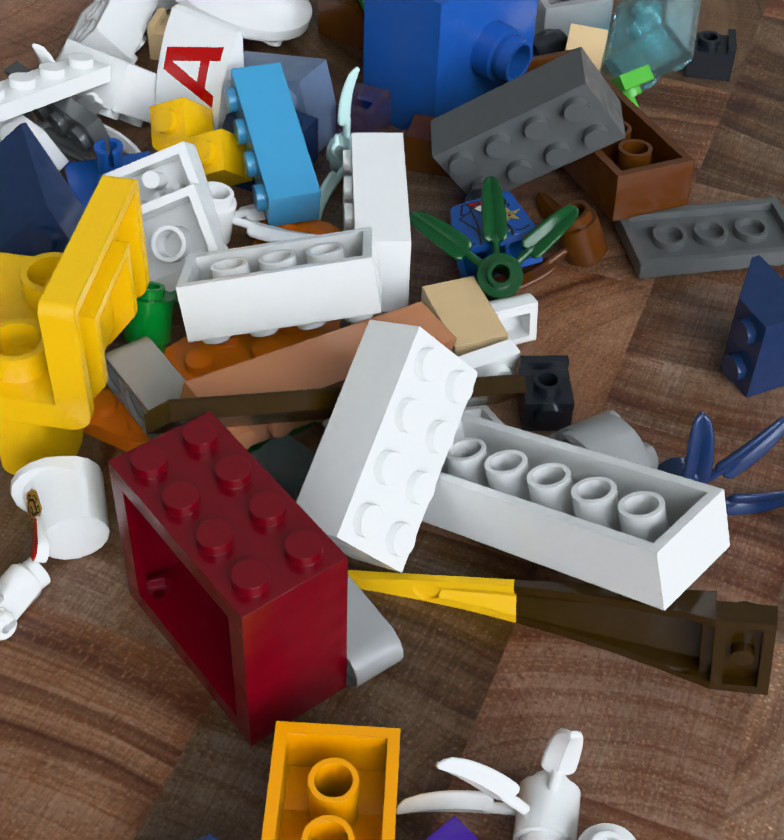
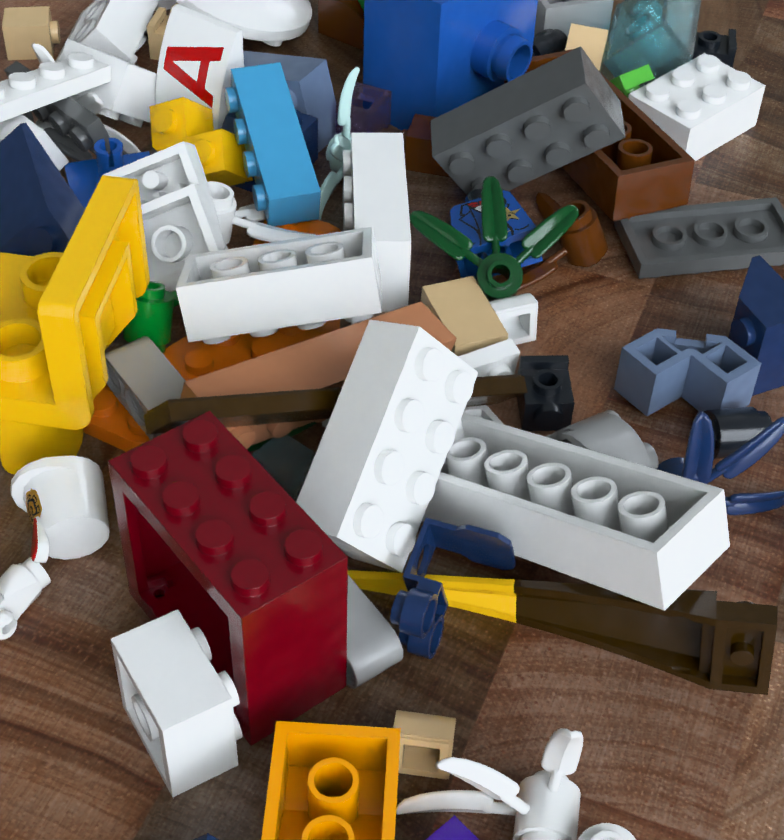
none -> tan brick [2,6,61,60]
none -> white brick [111,609,242,797]
none -> dark blue piece [390,517,516,659]
none -> tan brick [393,710,456,780]
none -> sand blue brick [614,328,762,416]
none -> white brick [628,53,766,161]
none -> black brick [704,407,772,459]

